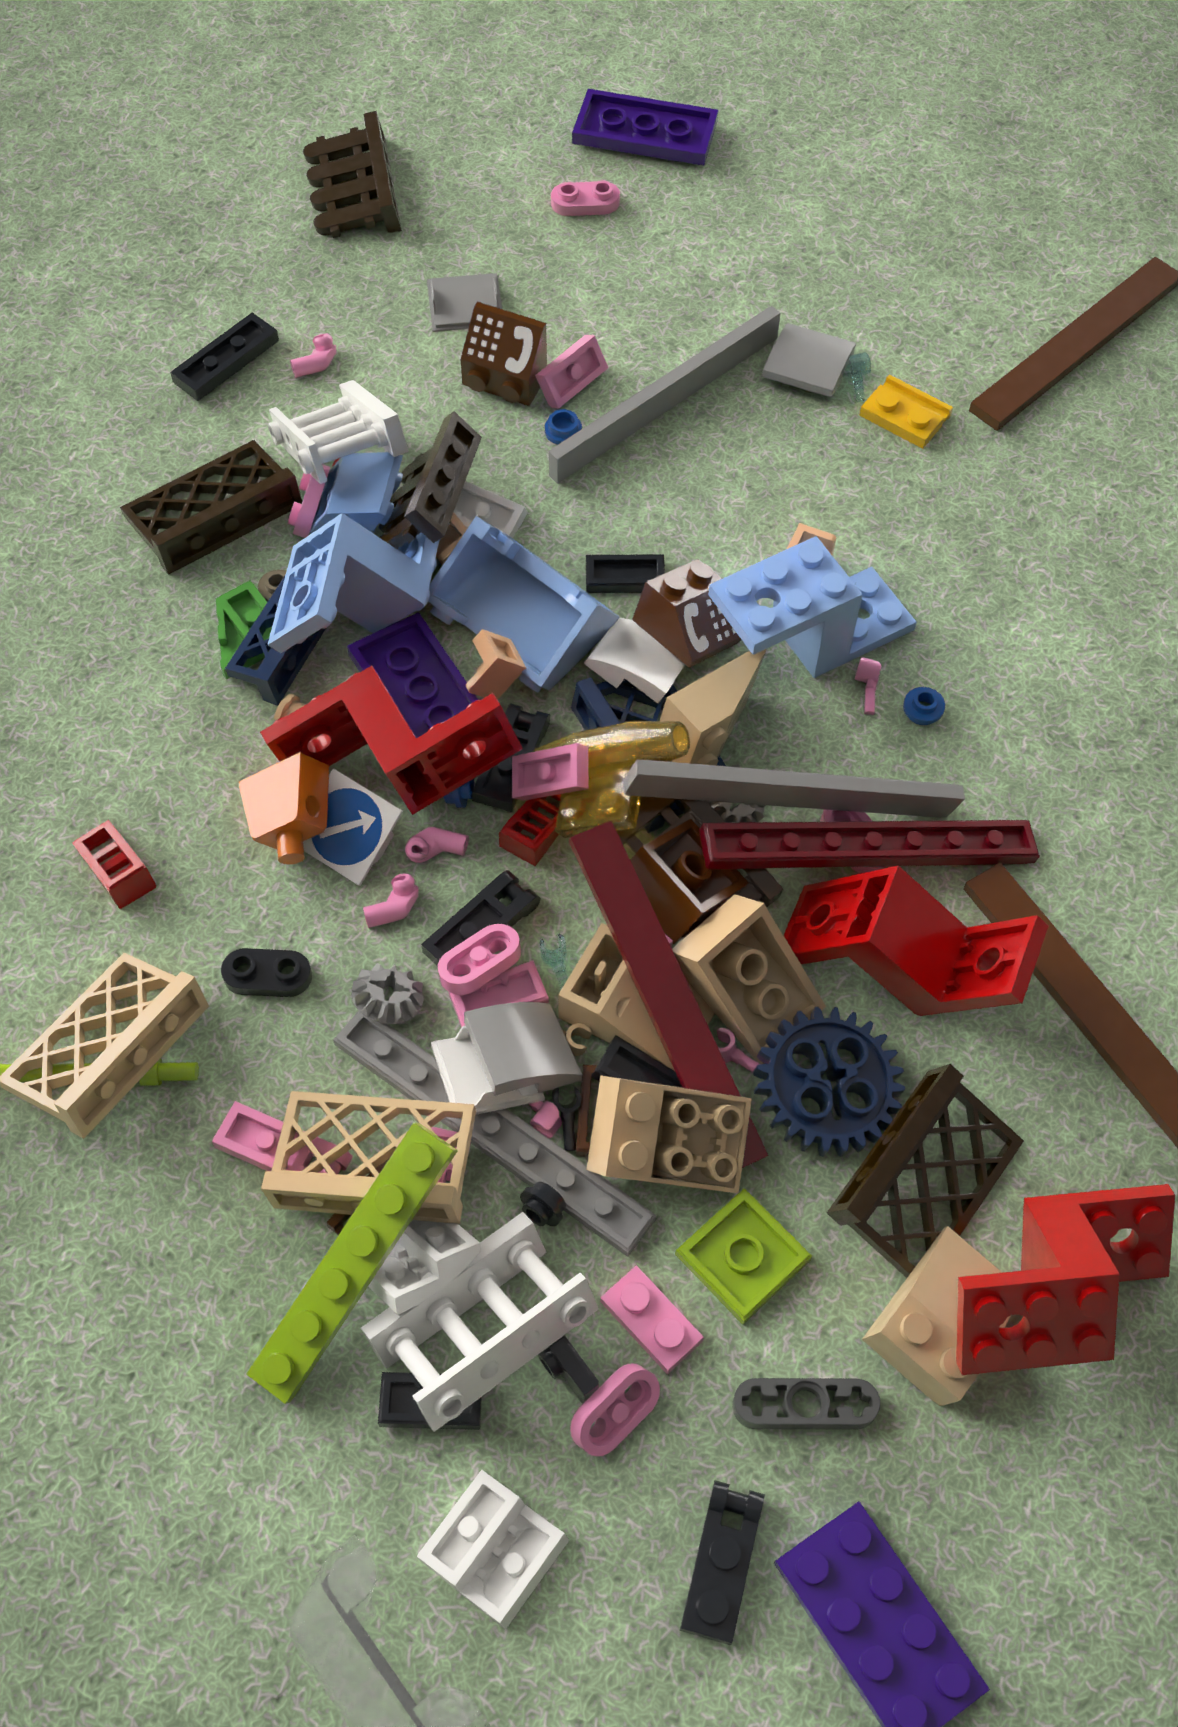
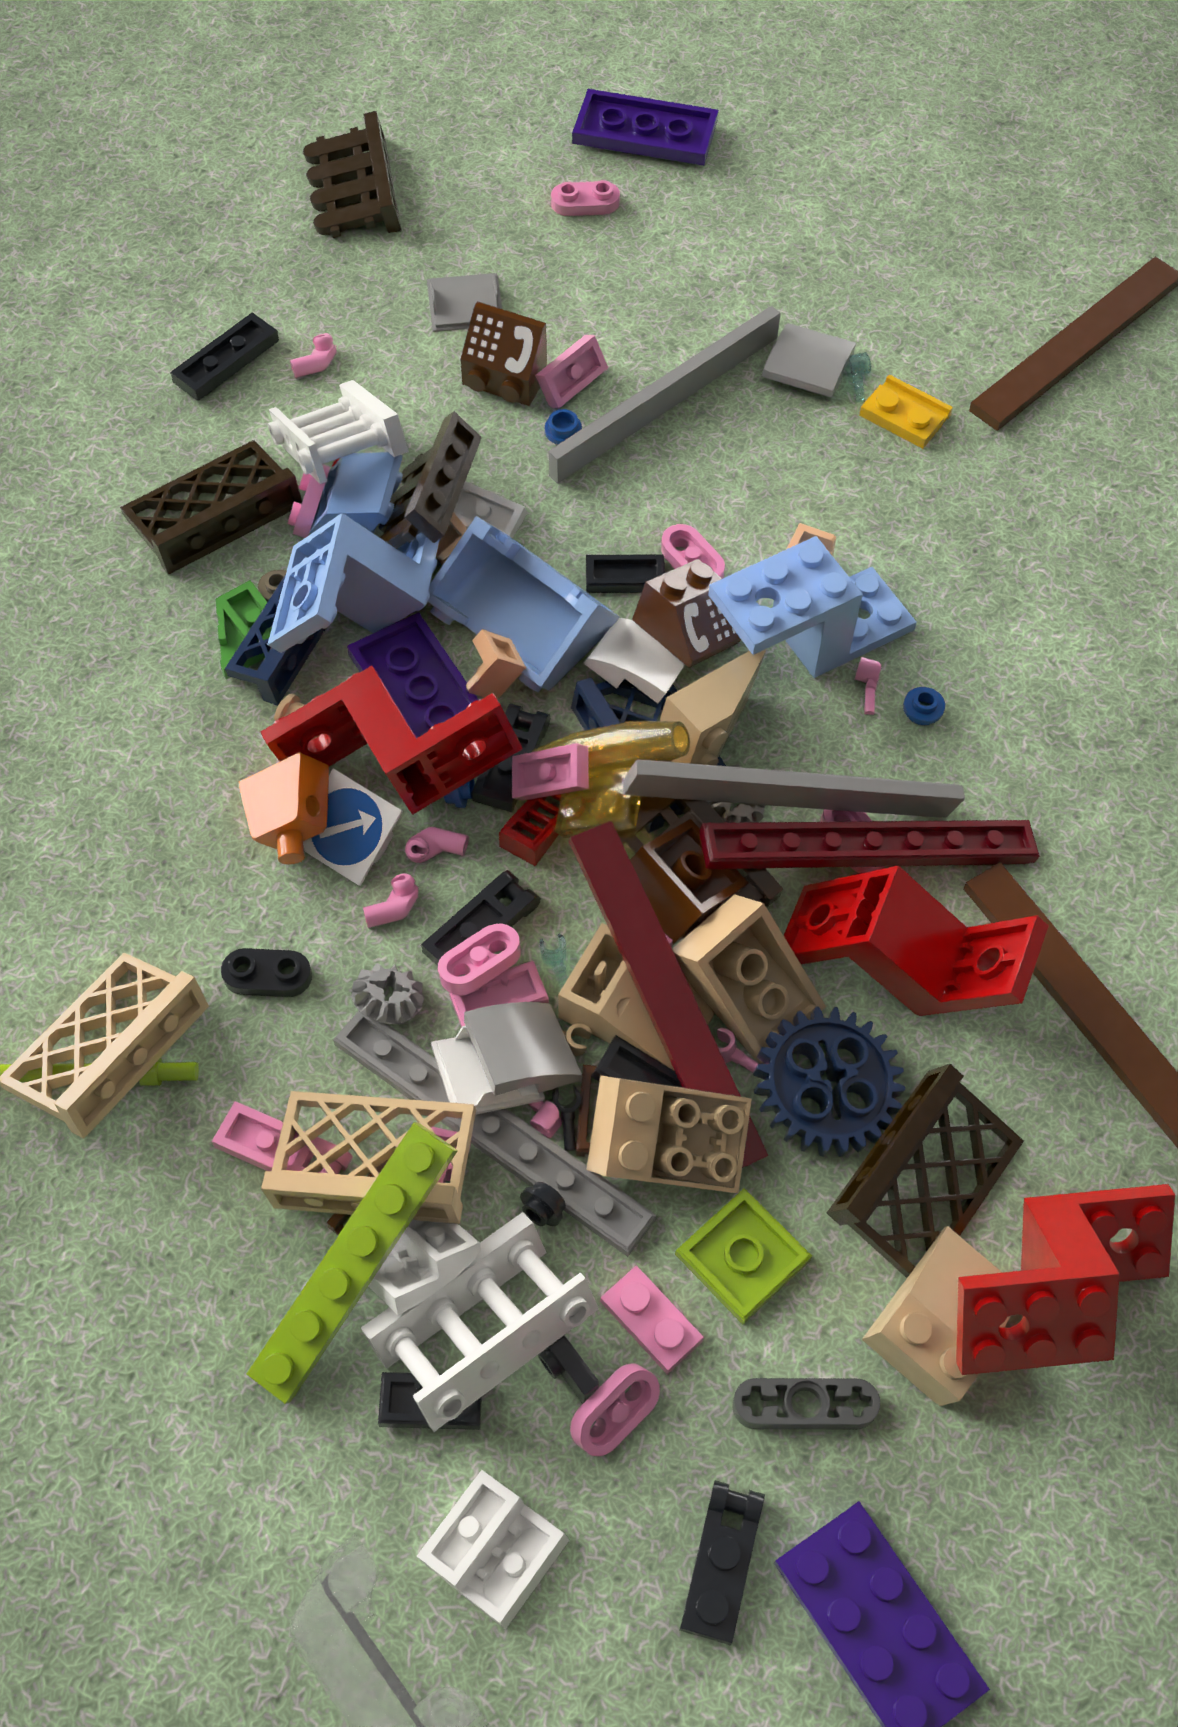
red slope [72,819,157,909] -> none
none -> bright pink plate [661,524,725,578]

